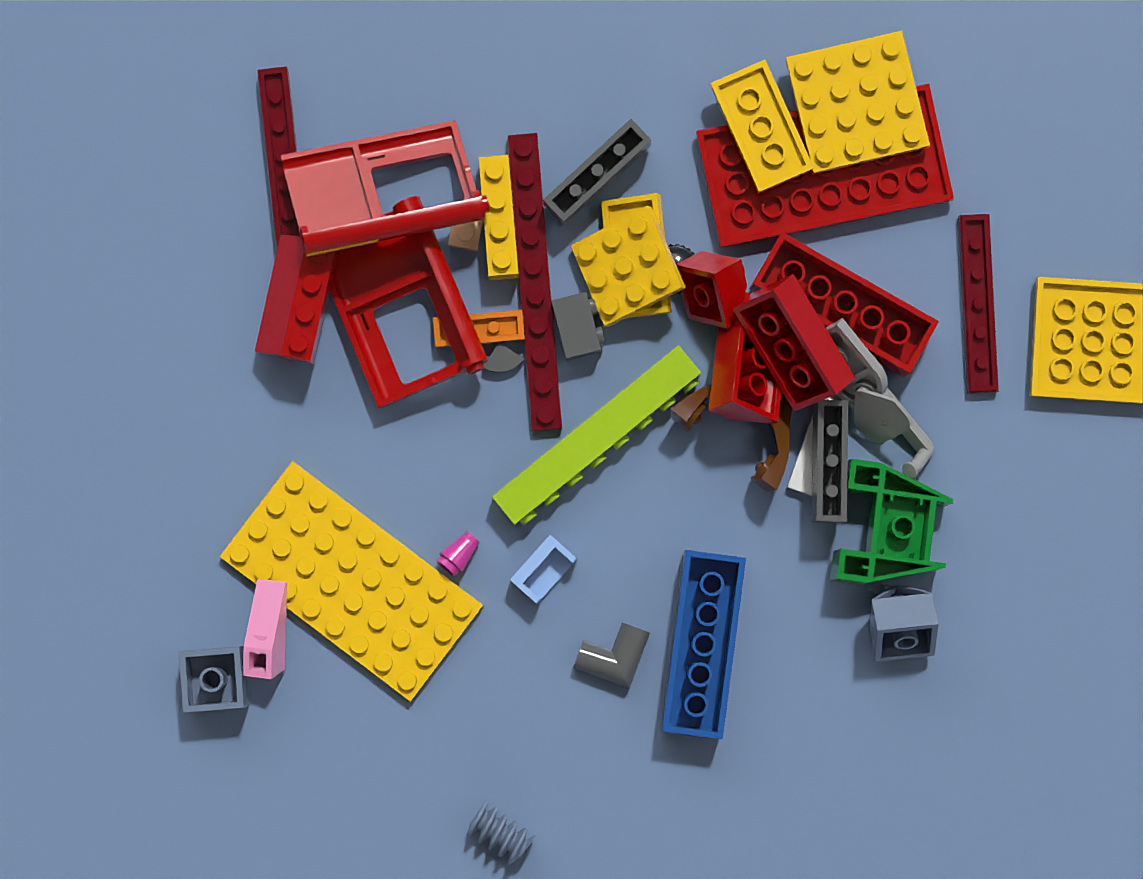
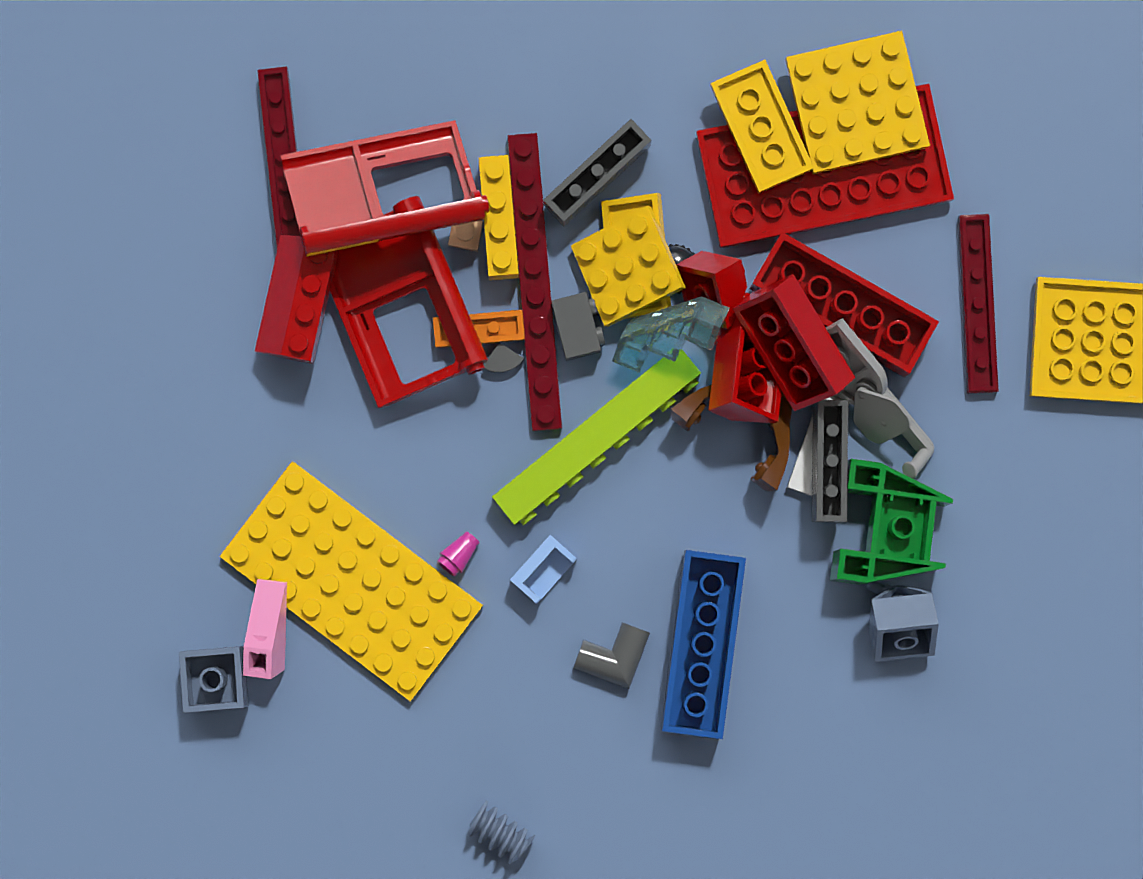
none -> clear light blue brick [612,296,730,373]

